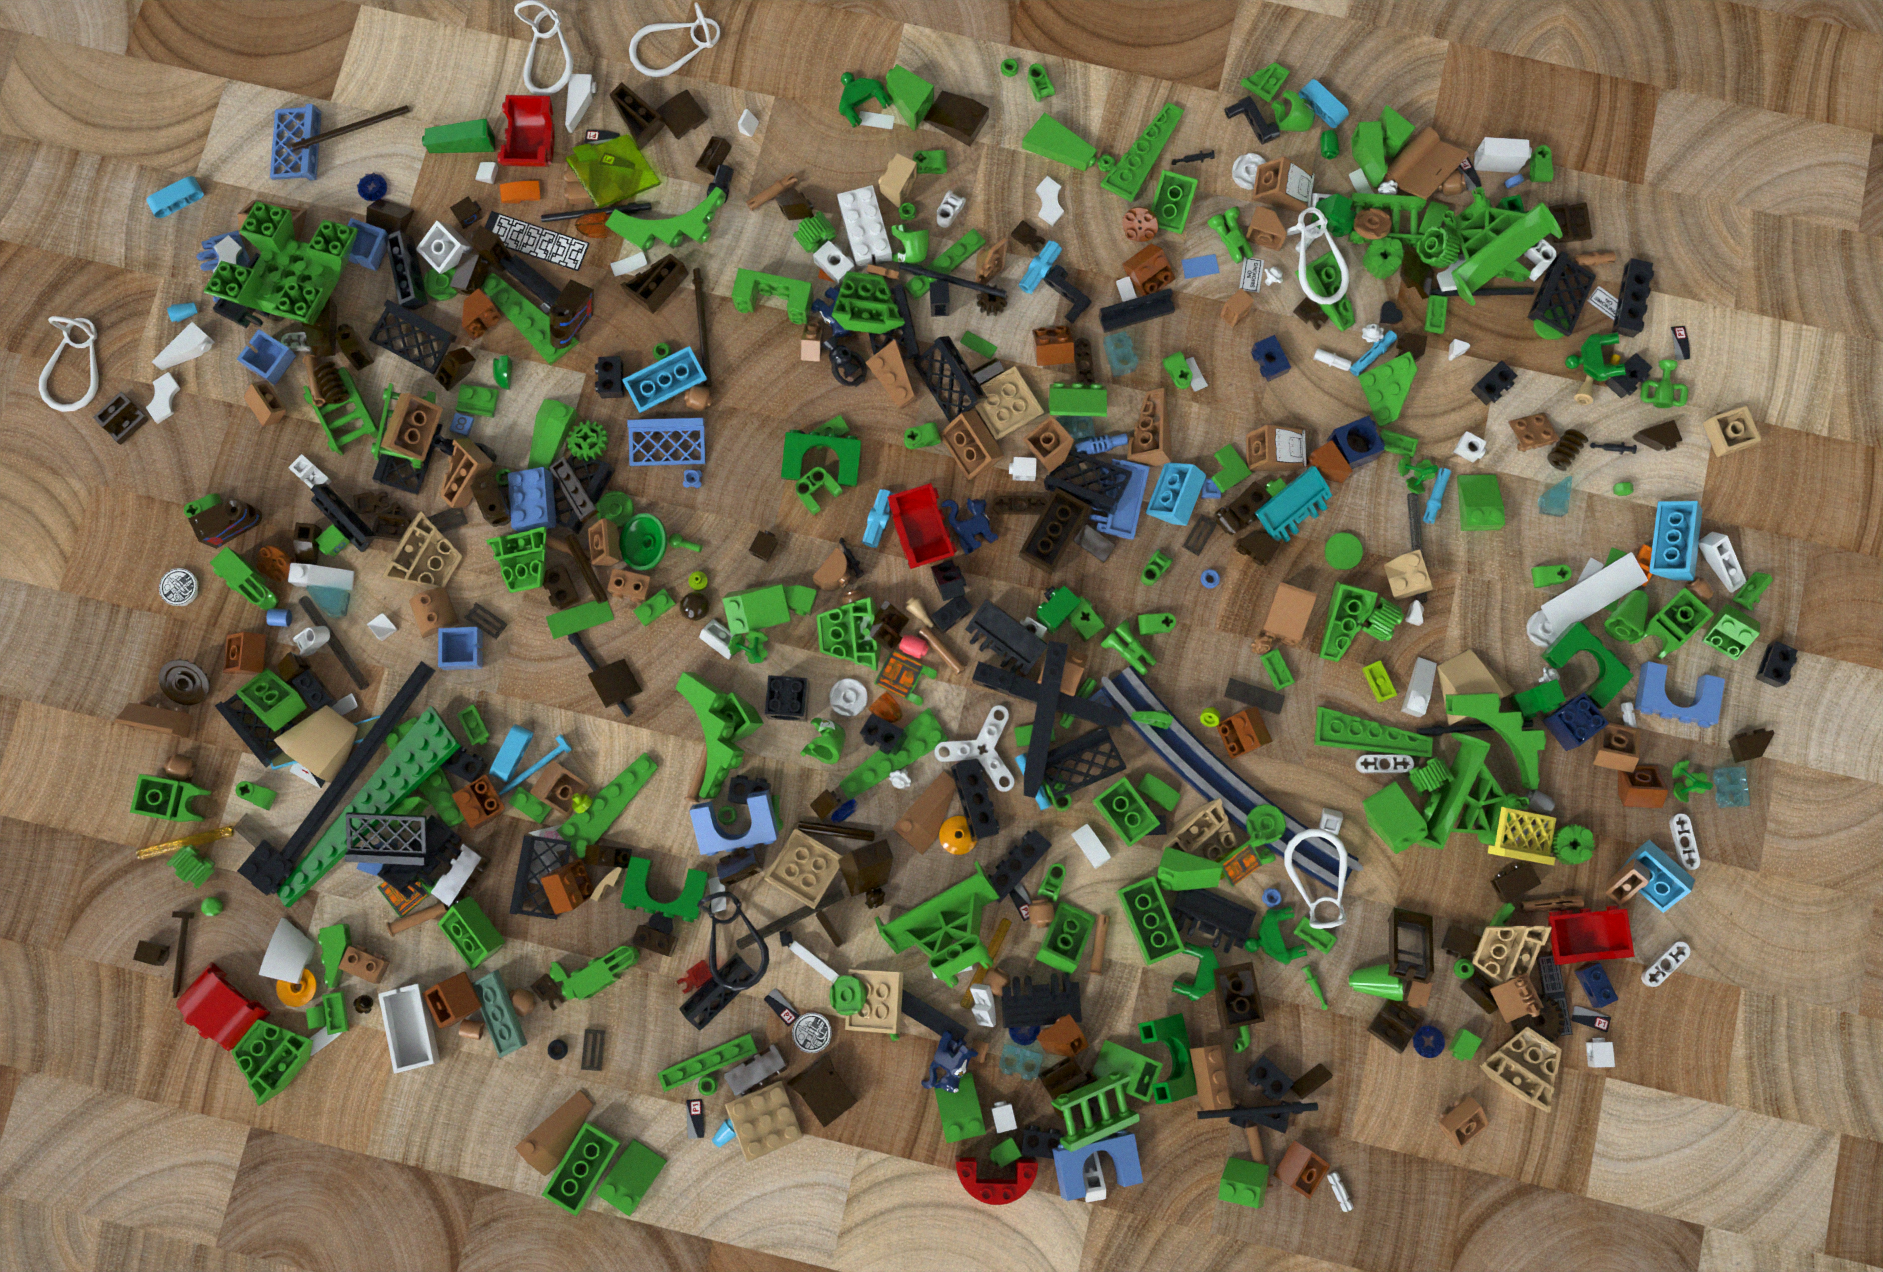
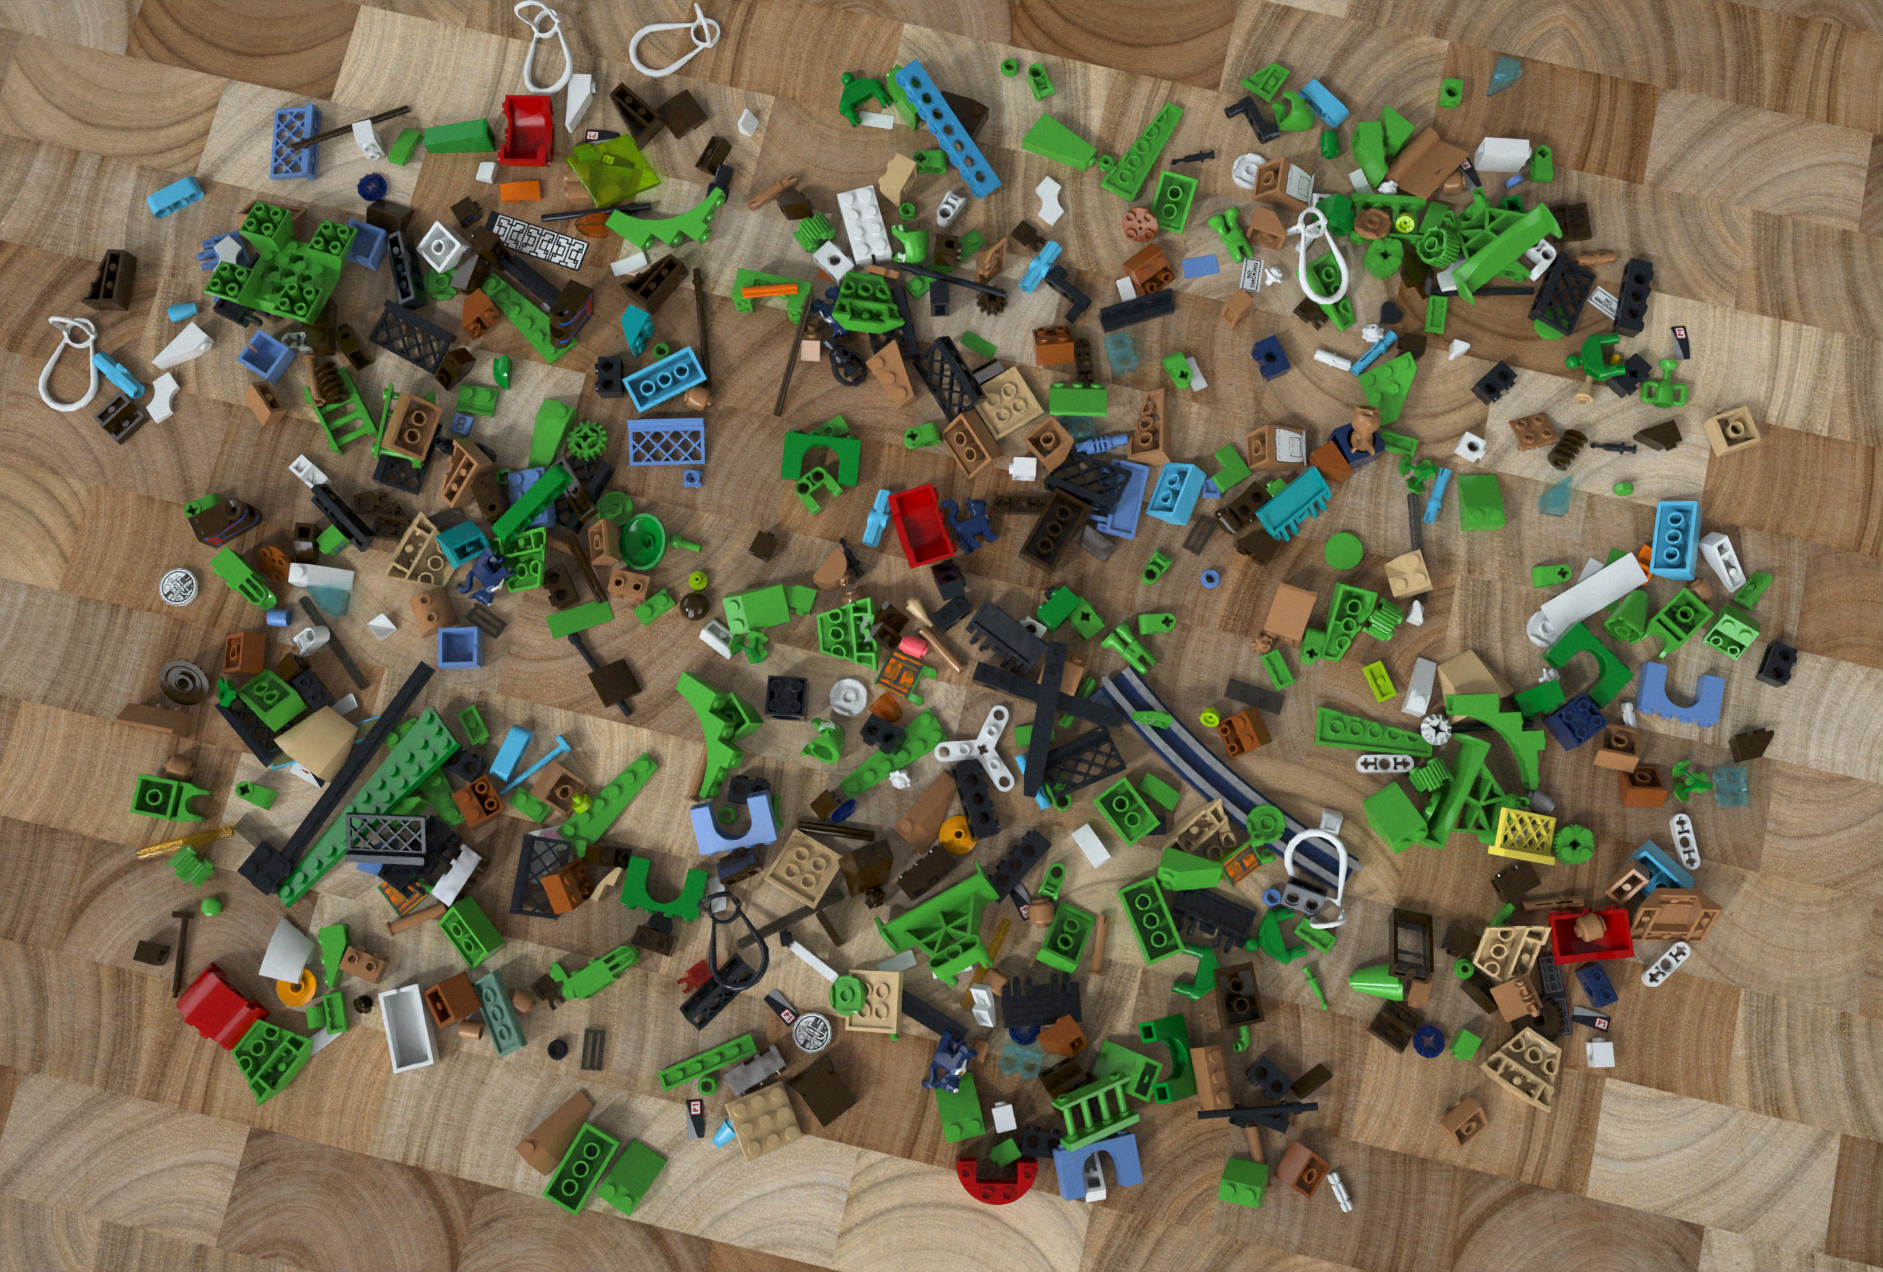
none -> dark brown wedge [81,249,138,311]
none -> medium azure piece [92,351,145,400]
none -> green plate [217,677,237,707]
none -> white brick [352,119,385,160]
none -> bright green slope [388,128,422,167]
none -> teal slope [435,520,491,570]
none -> dark blue animal [457,546,517,606]
none -> green beam [492,464,573,544]
none -> teal slope [621,304,655,358]
none -> orange axle [742,283,798,298]
none -> dark brown bar [773,294,814,417]
none -> white sticker [877,950,917,972]
none -> dark azure brick [894,58,1002,200]
none -> dark brown wedge [896,845,957,902]
none -> dark brown brick [934,233,962,268]
none -> black brick [1280,876,1328,918]
none -> bright green piece [1300,626,1326,665]
none -> medium nougat animal [1351,404,1381,455]
none -> lime tile [1396,213,1416,233]
none -> white gear [1421,714,1452,745]
none -> bright green brick [1438,78,1463,109]
none -> clear light blue slope [1486,56,1522,97]
none -> medium nougat head [1574,913,1606,942]
none -> medium nougat slope [1630,887,1722,943]

